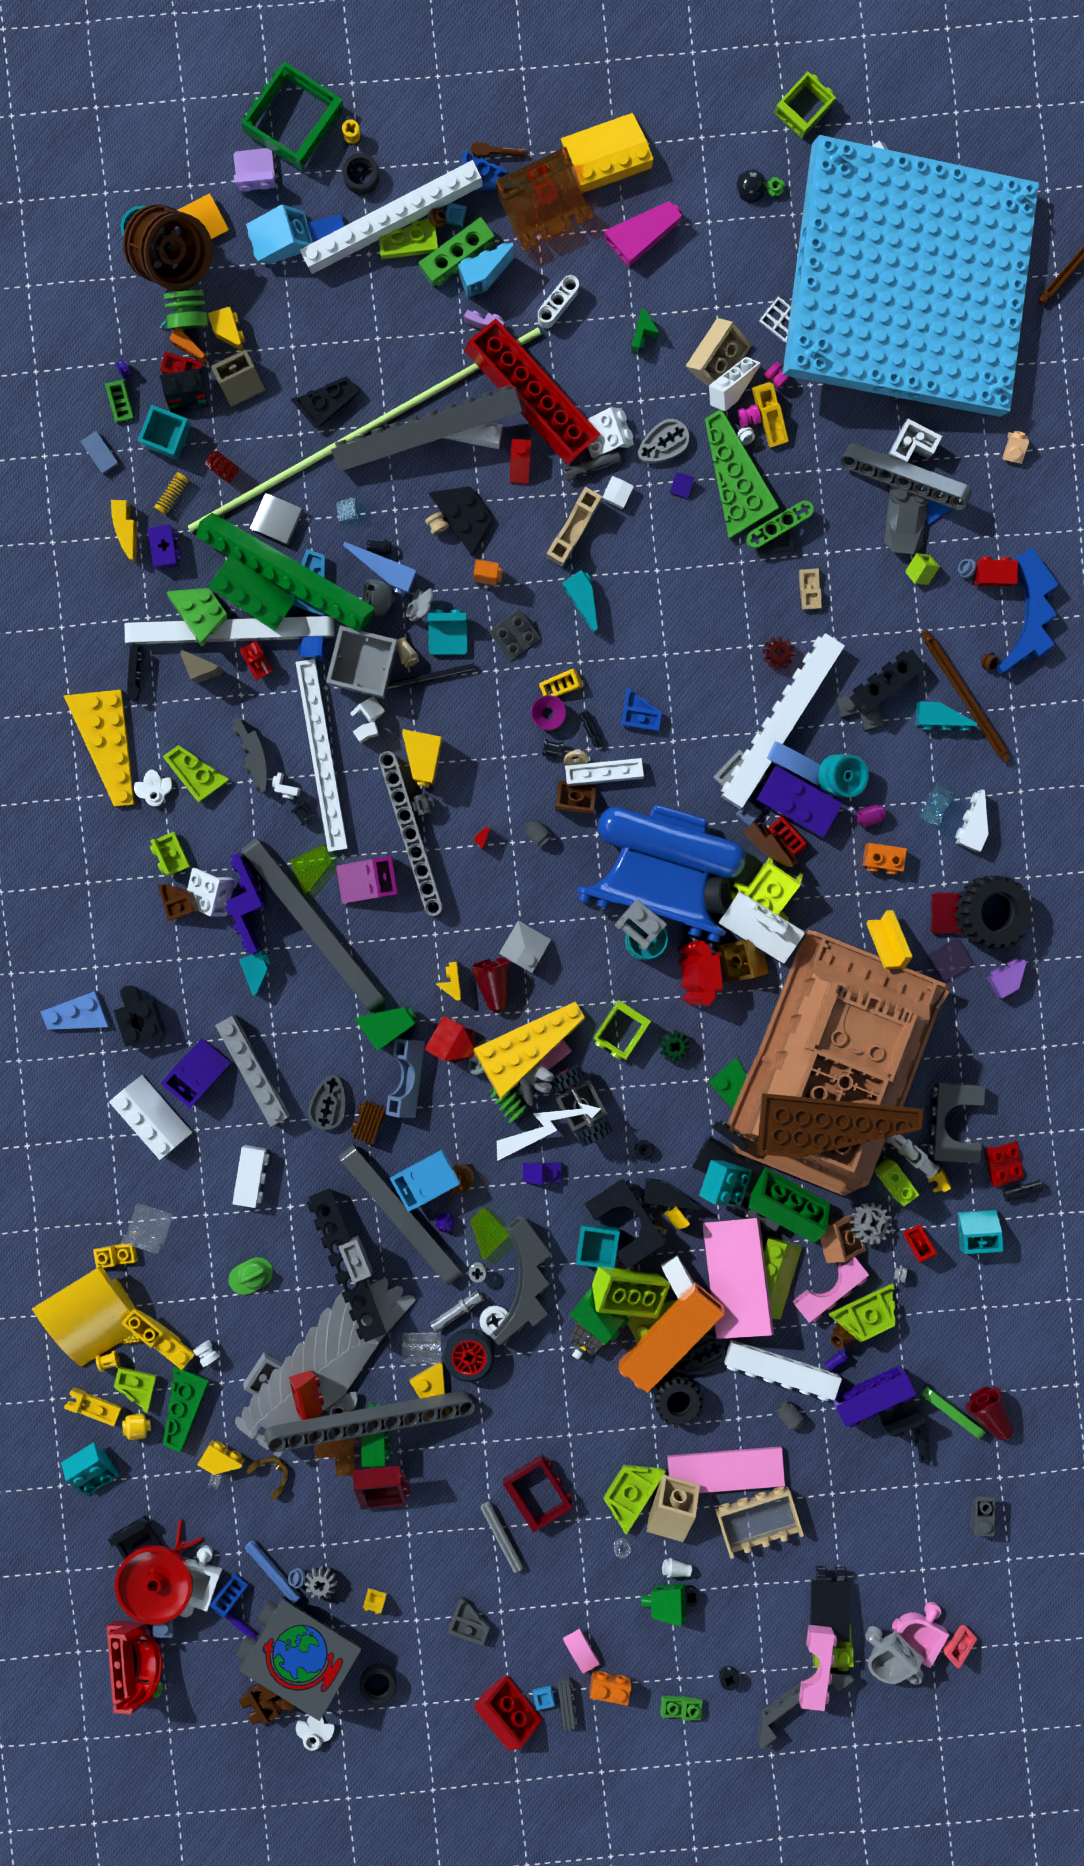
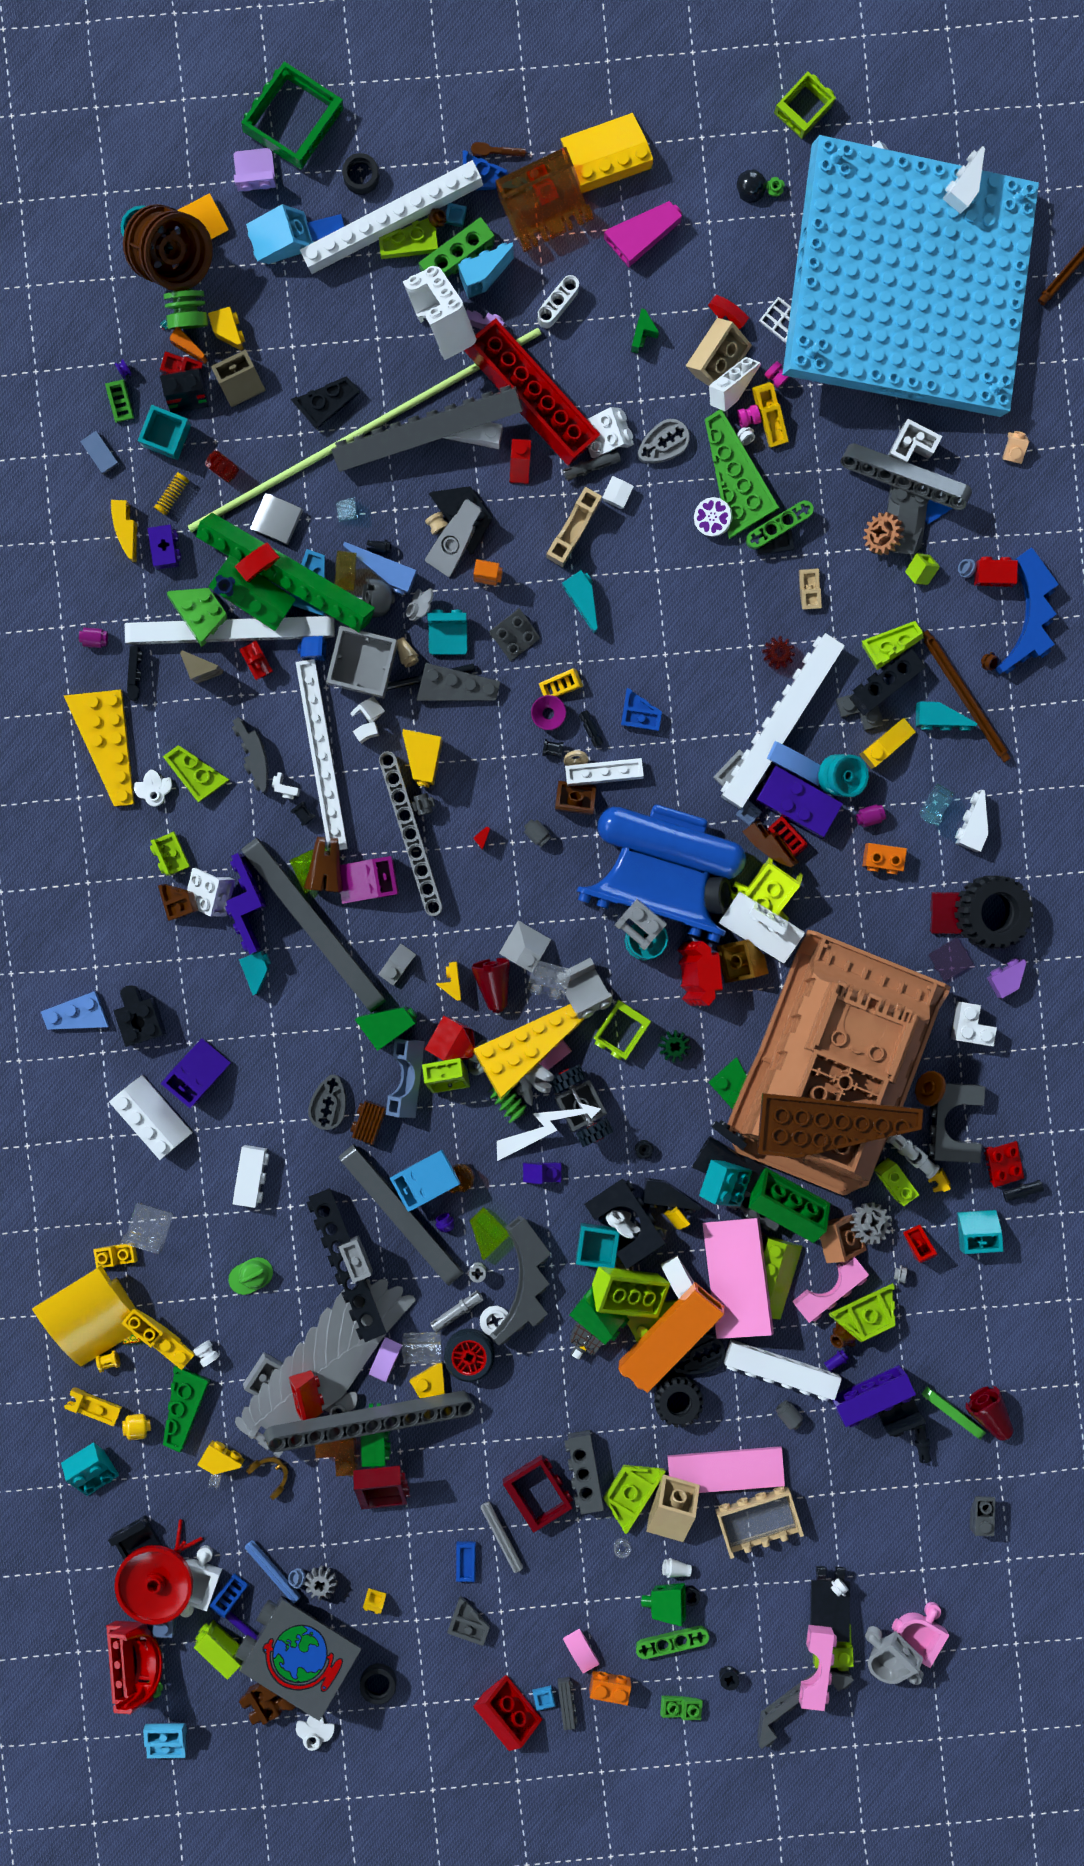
lime wing [114,1367,157,1413] -> none
light grey arch [215,1015,290,1127] -> none
yellow bush [342,120,361,144] -> none
dark purple slope [670,472,694,499] -> none
yellow panel [866,910,913,969] -> none
coral slope [943,1625,977,1669] -> none
none -> magenta brick [79,627,108,648]
none -> medium azure brick [143,1723,187,1758]
none -> lime window [194,1620,242,1680]
none -> dark blue plate [214,575,235,596]
none -> red slope [234,542,280,582]
none -> reddish brown piece [304,836,343,892]
none -> clear yellow slope [335,550,357,591]
none -> lavender slope [369,1337,403,1383]
none -> light grey slope [378,944,416,986]
none -> white windscreen [403,266,476,360]
none -> dark grey wing [417,663,500,701]
none -> lime window [422,1058,470,1094]
none -> light grey piece [425,499,482,577]
none -> blue tile [456,1541,476,1582]
none -> clear bracket [527,959,572,1000]
none -> light grey panel [557,957,613,1019]
none -> dark grey brick [564,1430,604,1514]
none -> white plate [606,1210,640,1239]
none -> bright green beam [636,1626,709,1659]
none -> tile [694,497,733,537]
none -> red slope [708,295,749,329]
none -> white plate [831,1578,849,1597]
none -> yellow slope [859,718,916,769]
none -> lime wing [862,621,923,670]
none -> nougat gear [863,512,904,555]
none -> dark orange wheel [915,1071,946,1106]
none -> white slope [943,146,985,214]
none -> white brick [951,1001,997,1047]

